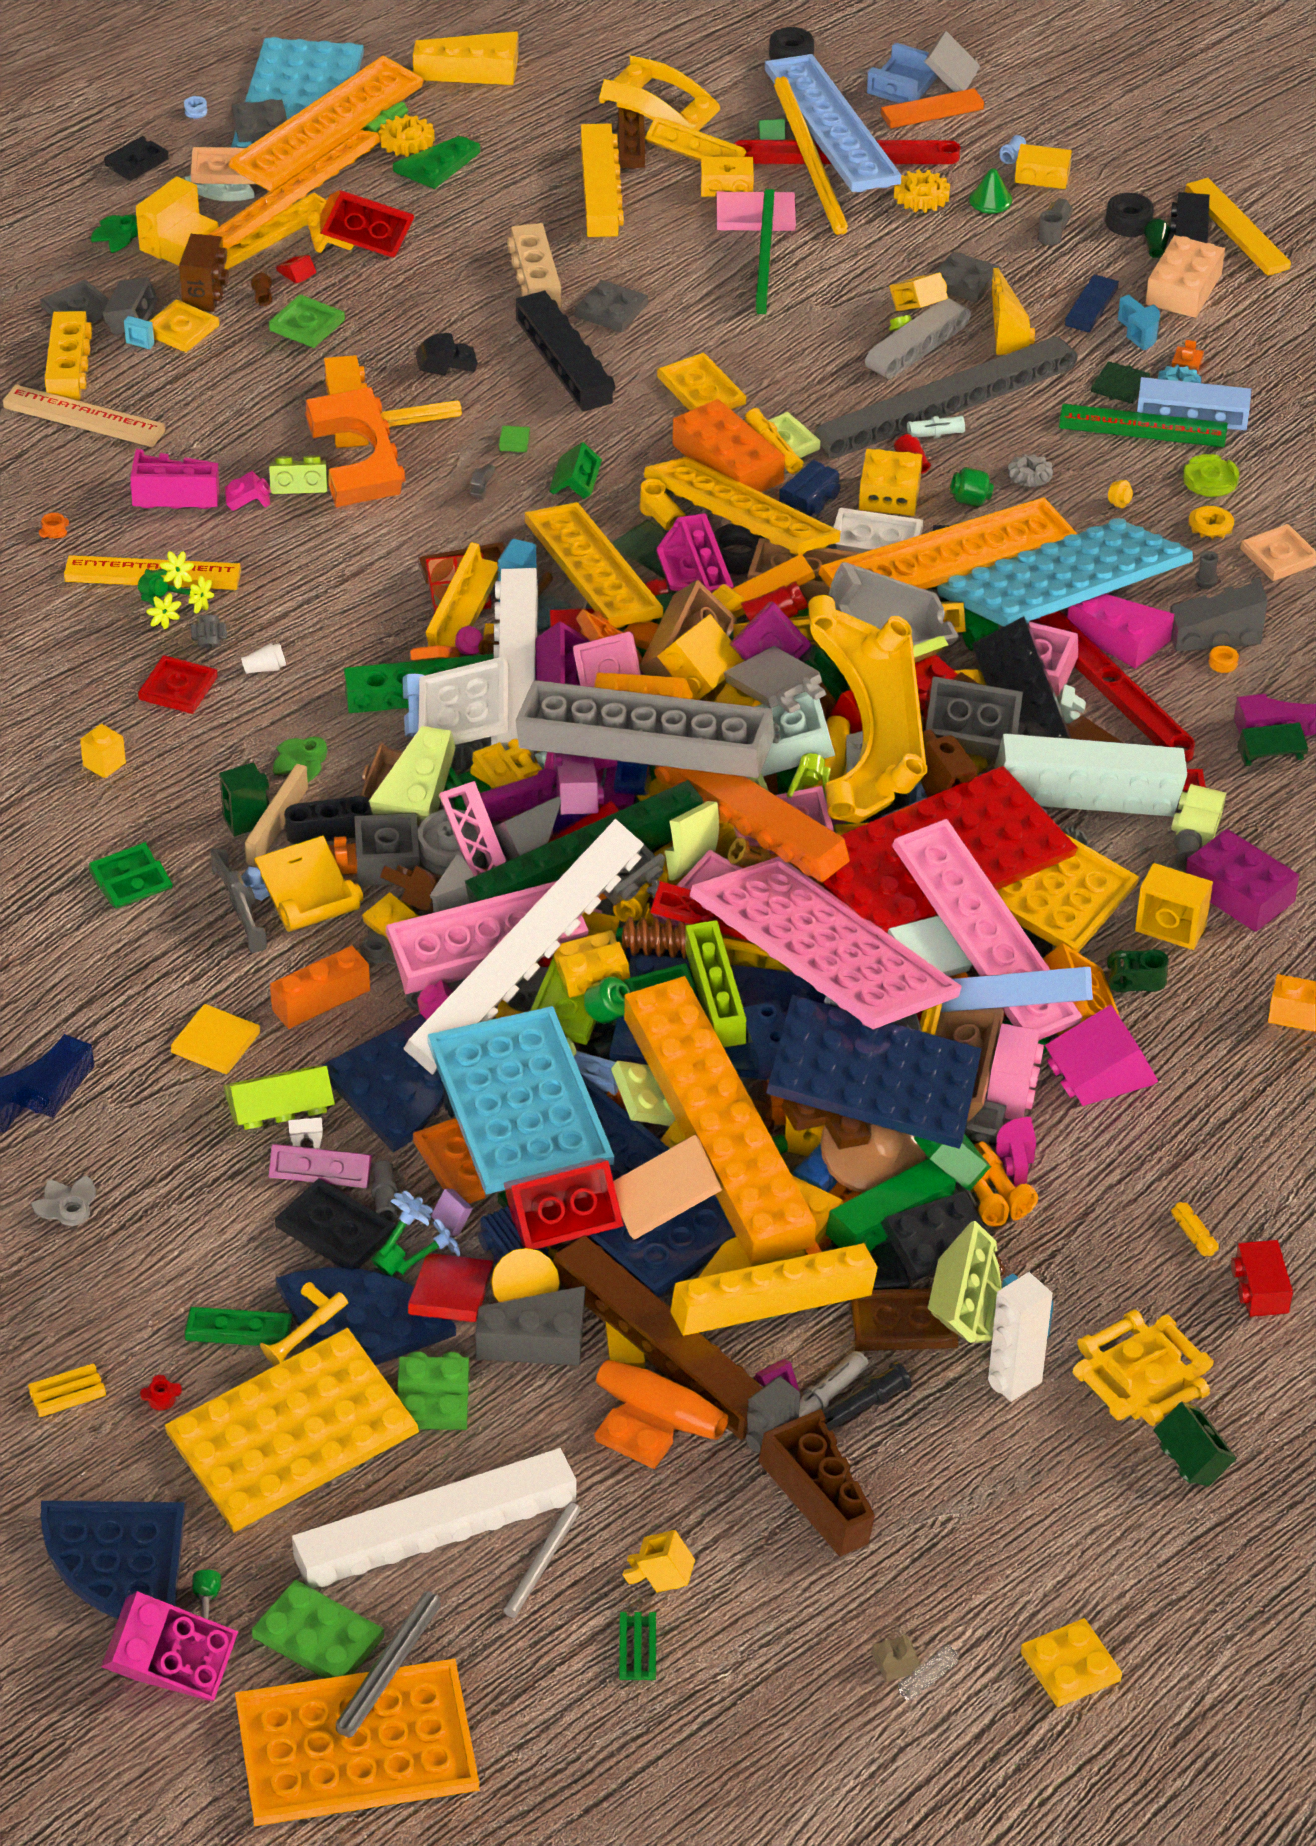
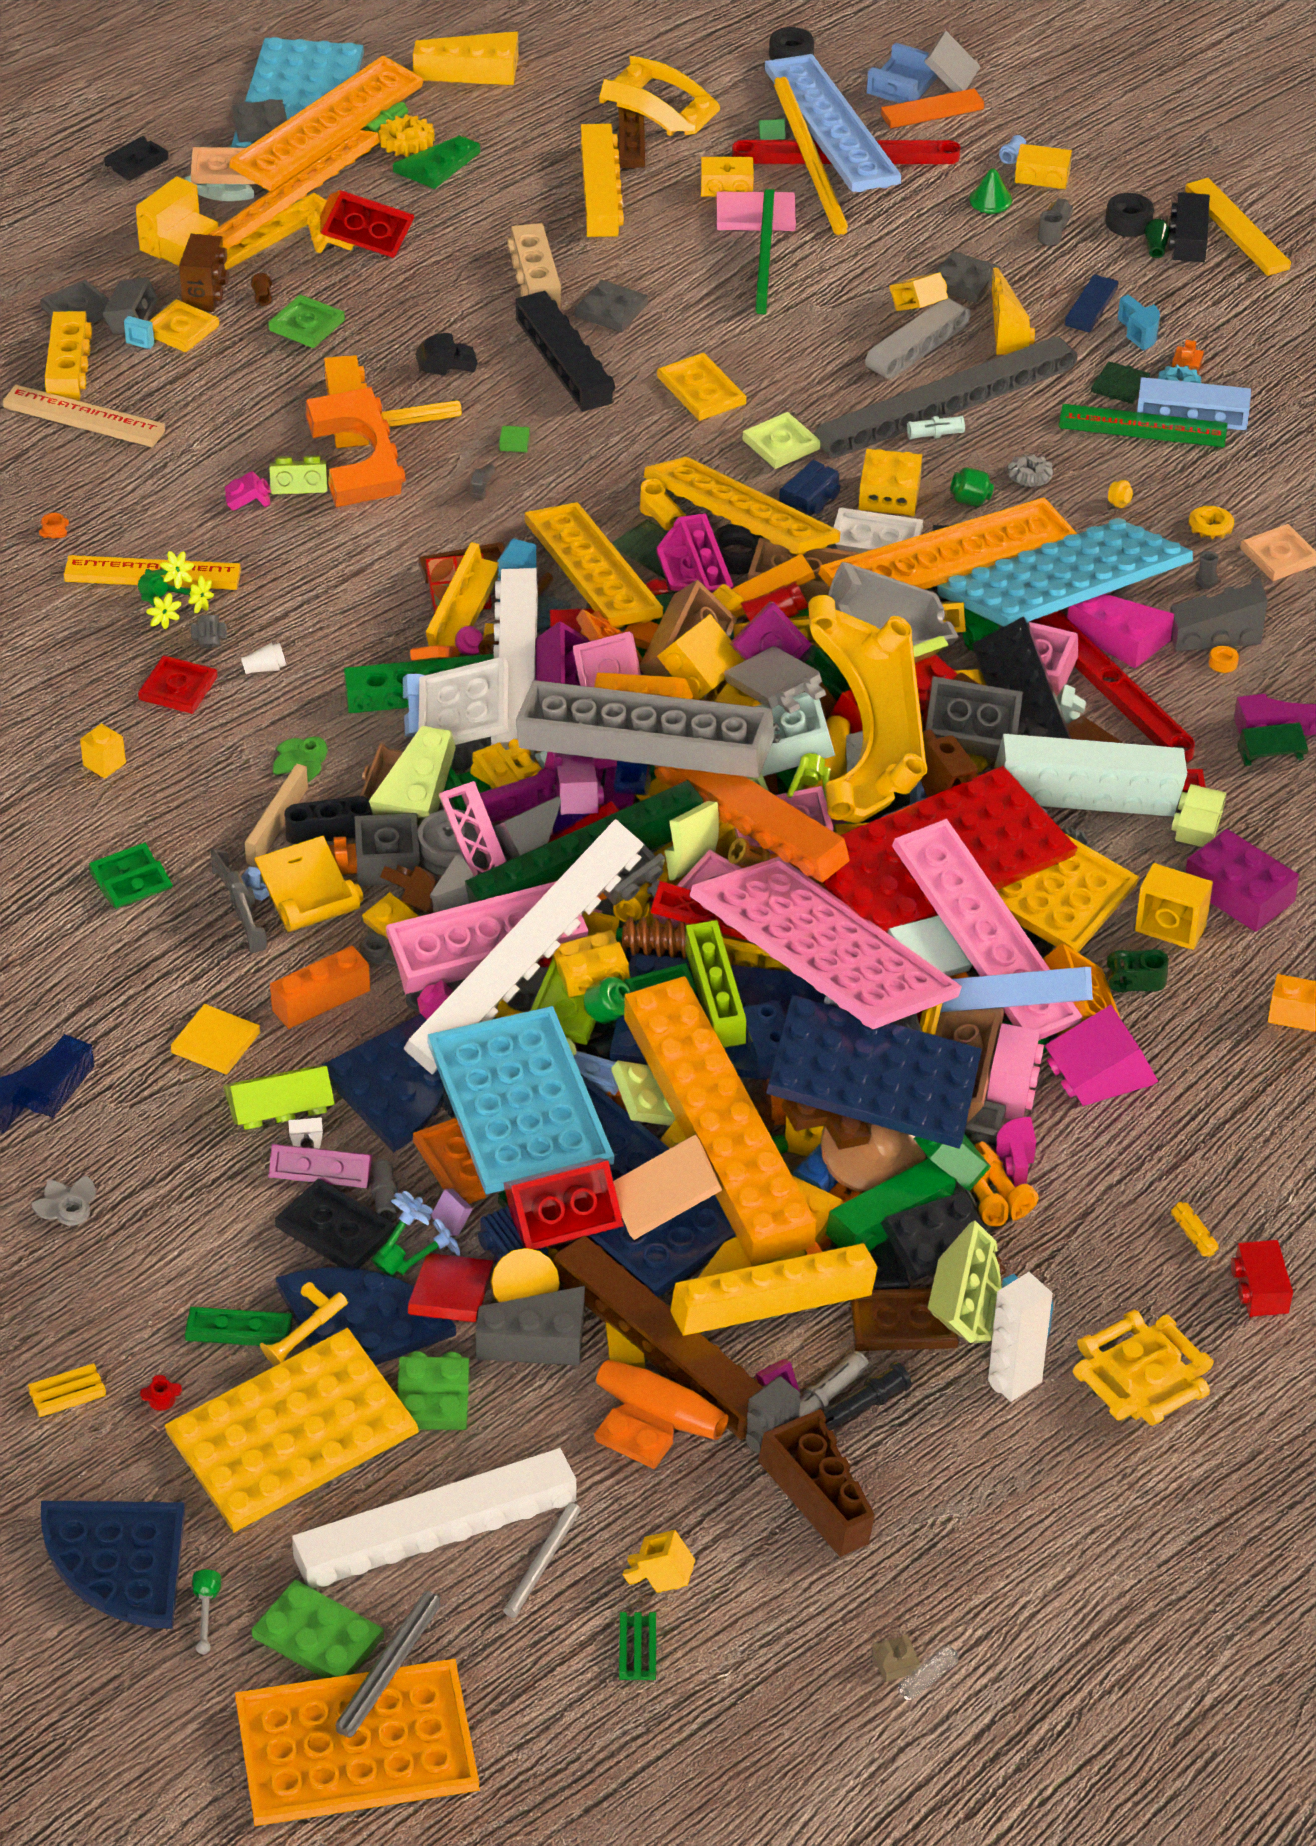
green plate [91,215,138,253] -> none
dark pink slope [101,1591,238,1702] -> none
dark pink wedge [130,449,220,509] -> none
light blue bush [184,96,207,119] -> none
dark green brick [219,762,270,837] -> none
red slope [275,255,316,283] -> none
green panel [549,442,602,499] -> none
yellow plate [645,116,746,162] -> none
orange brick [672,399,785,492] -> none
yellow pin [744,408,804,474] -> none
lime plate [888,315,912,332] -> none
yellow gear [894,169,950,213] -> none
red cone [894,434,931,475] -> none
yellow plate [1020,1618,1122,1708] -> none
light nougat brick [1145,235,1225,318] -> none
dark green brick [1153,1401,1237,1487] -> none
dark grey bush [1174,829,1202,870] -> none
lime tile [1183,454,1239,497] -> none

